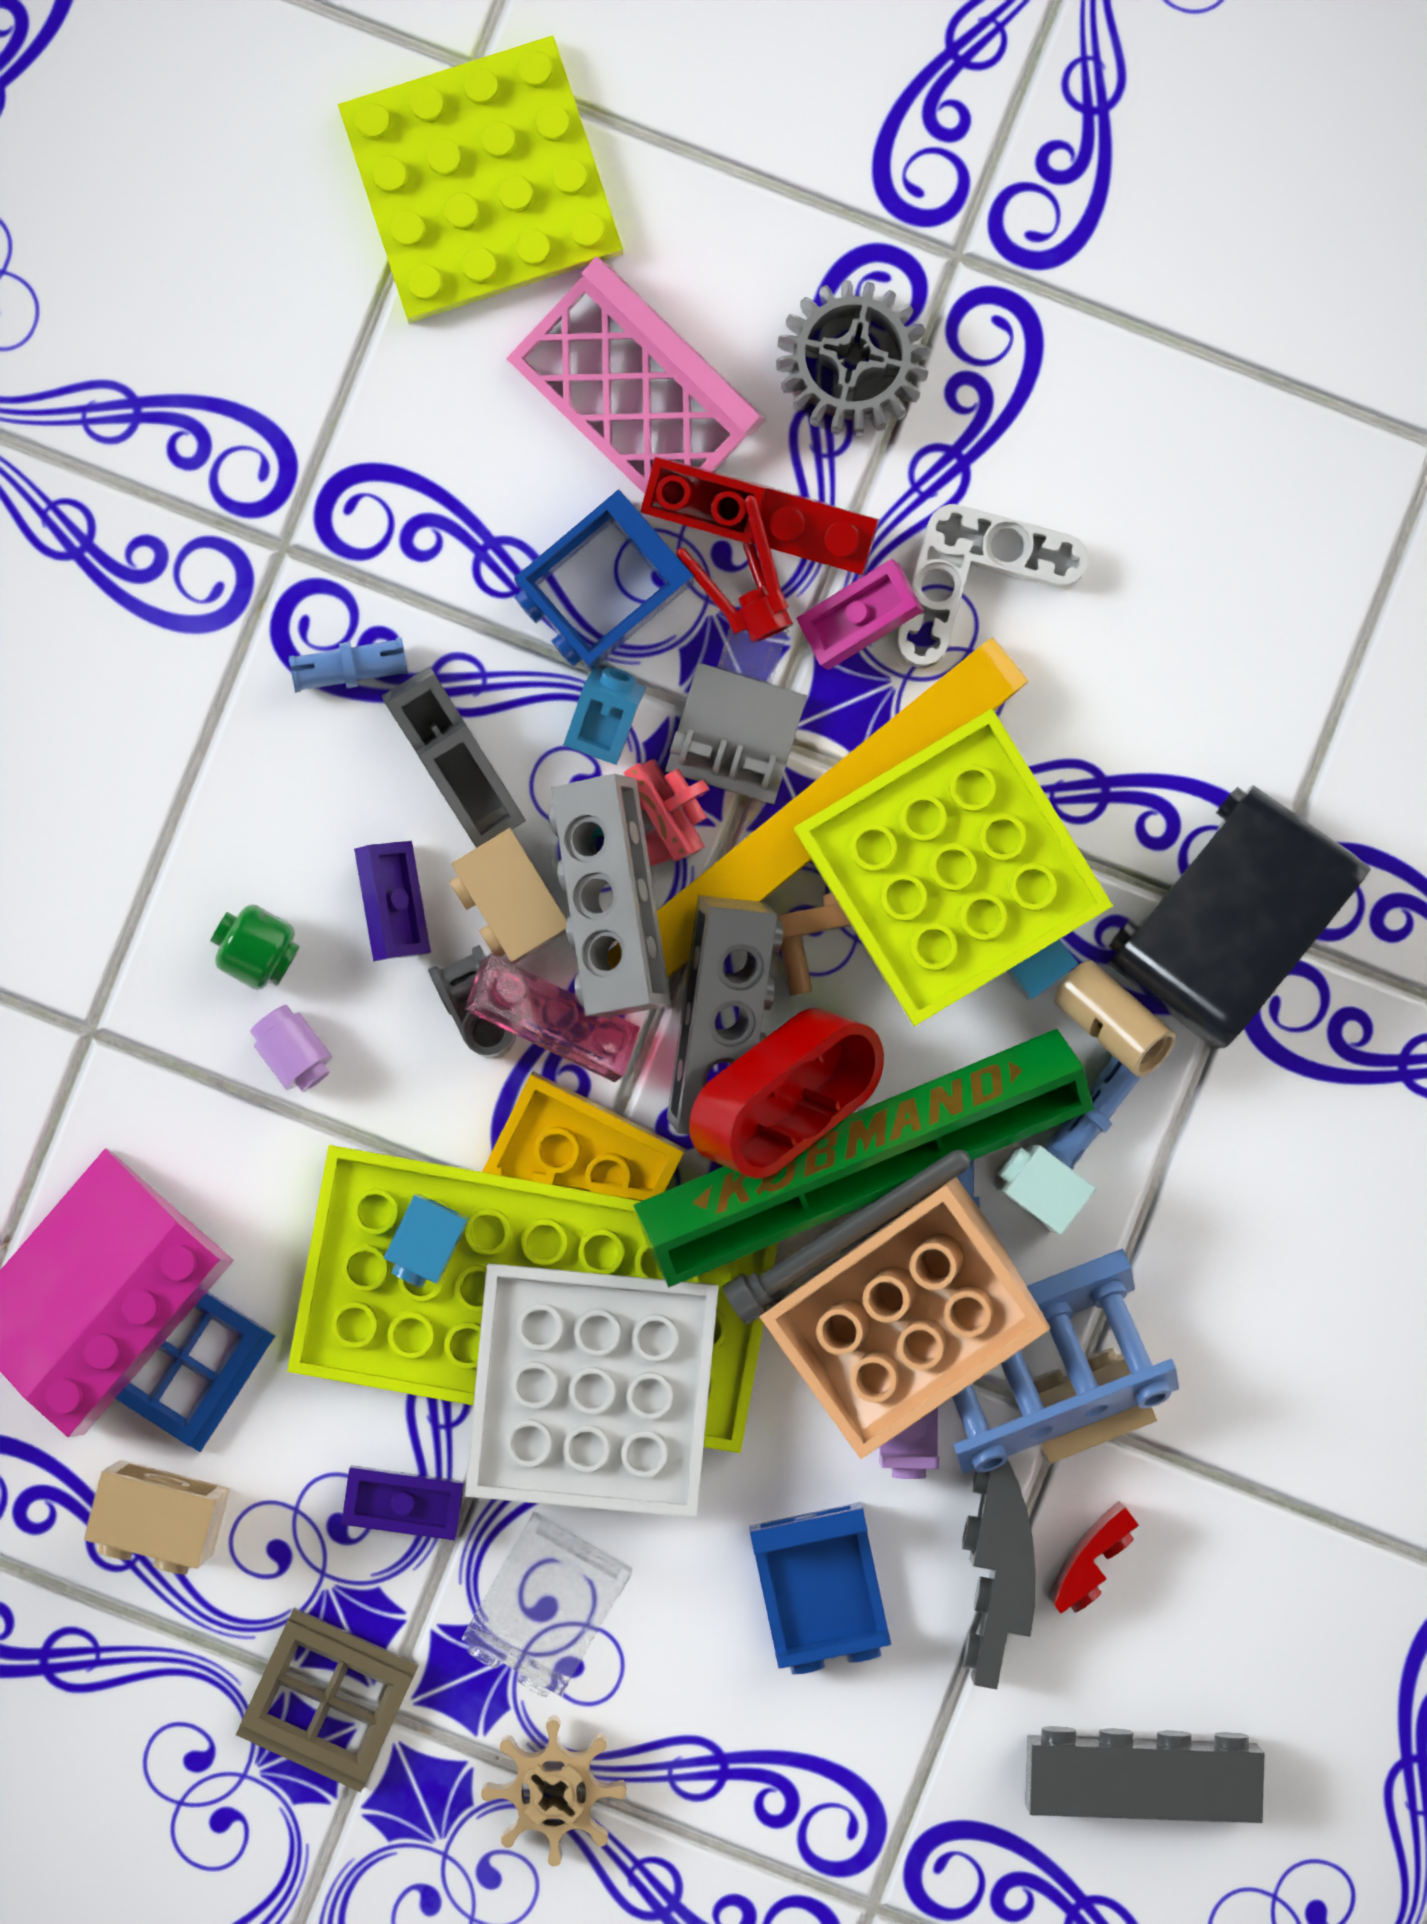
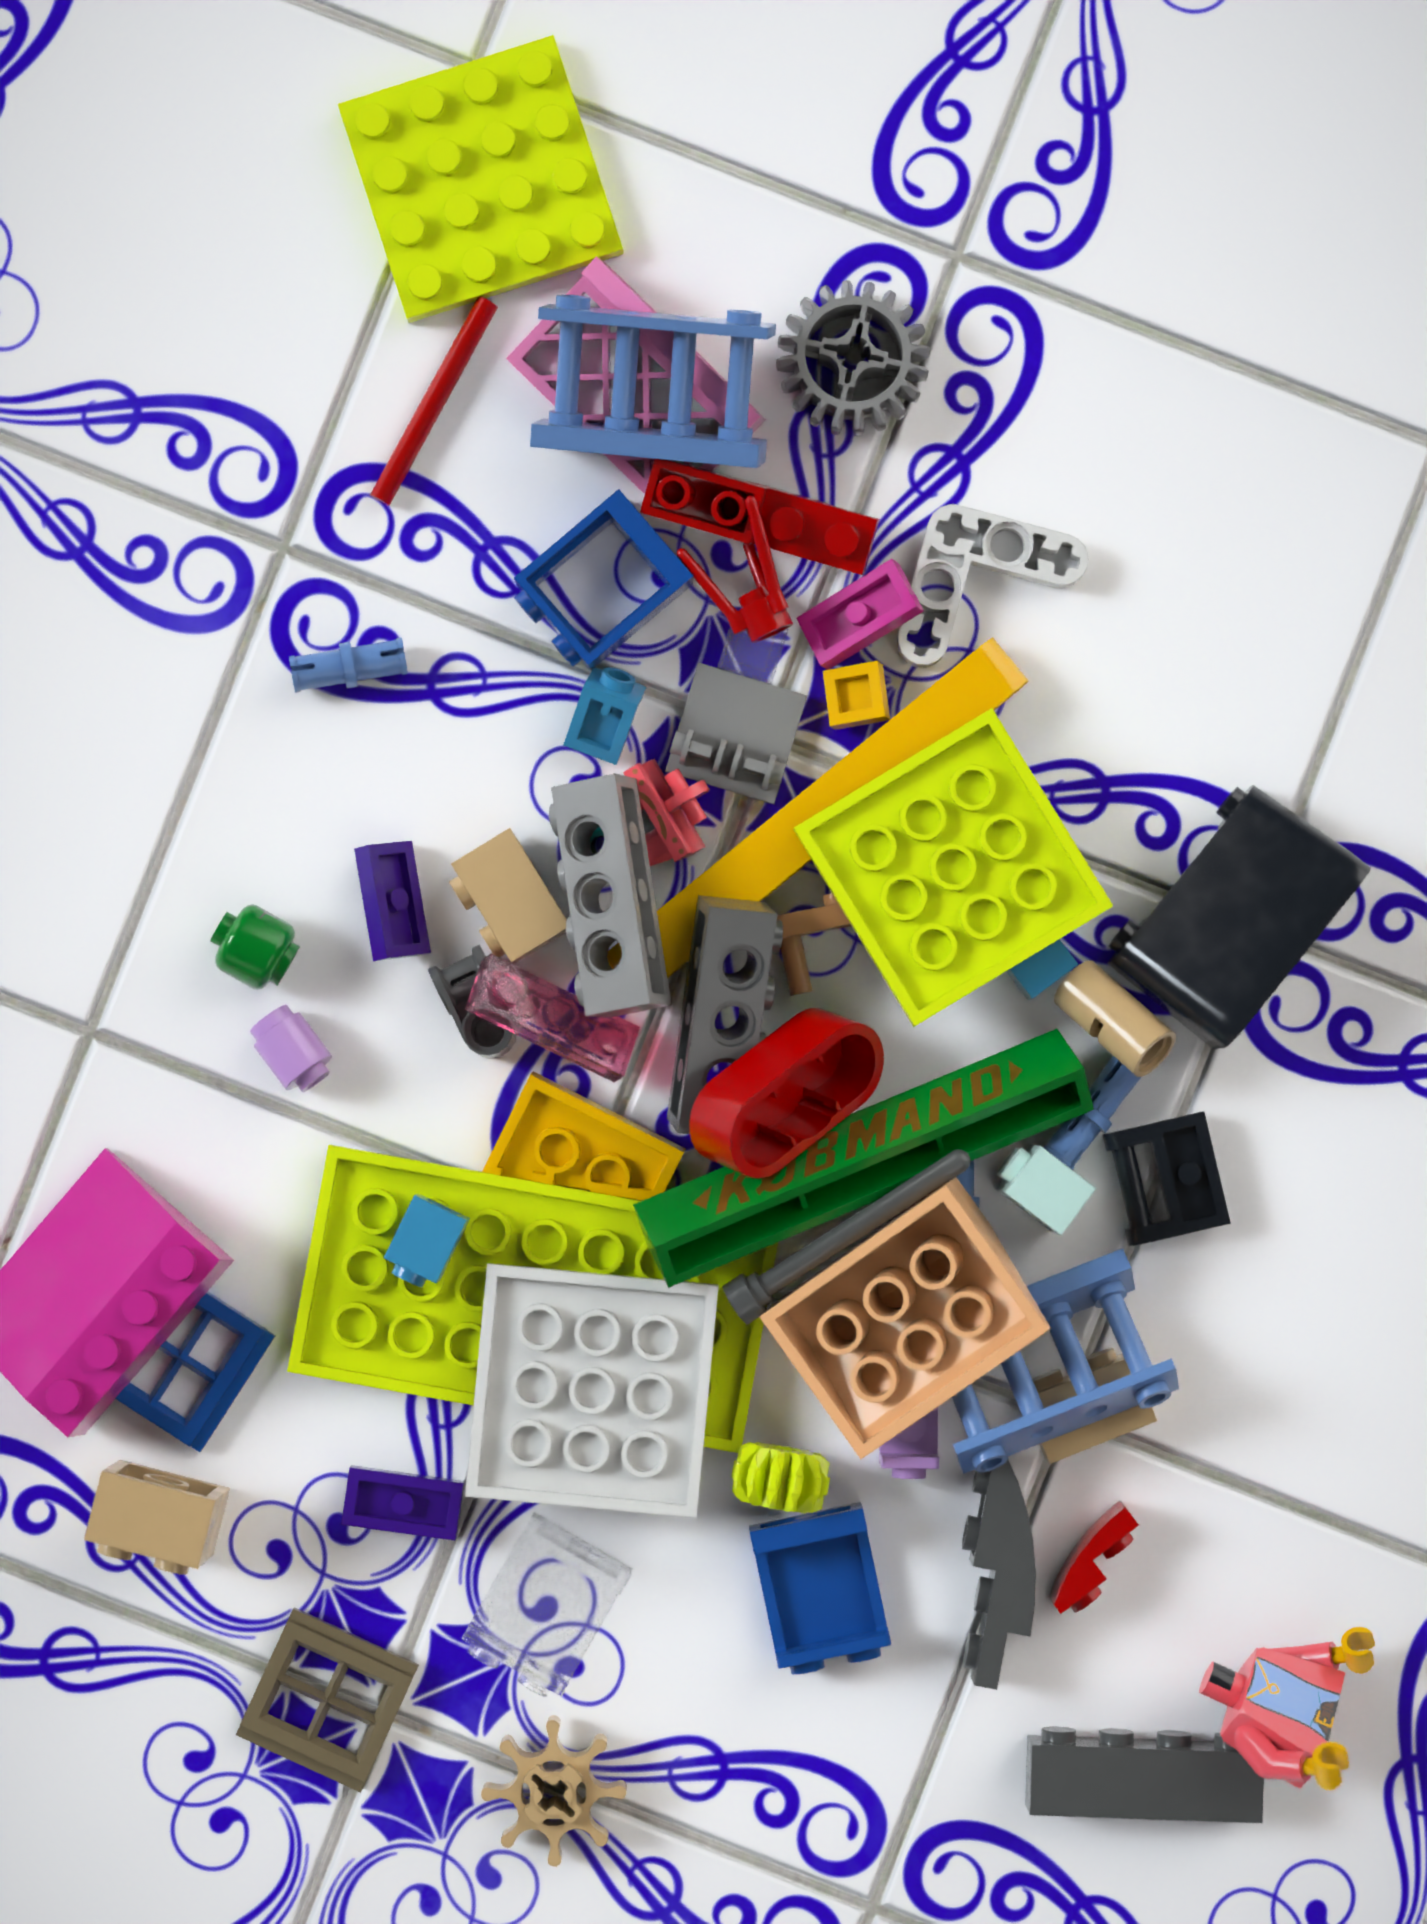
dark grey slope [381,666,526,848] -> none
none -> red bar [370,296,498,506]
none -> medium blue fence [530,294,776,468]
none -> neon yellow gear [731,1442,830,1514]
none -> yellow plate [823,660,890,730]
none -> black plate [1102,1111,1231,1246]
none -> torso [1199,1627,1375,1791]

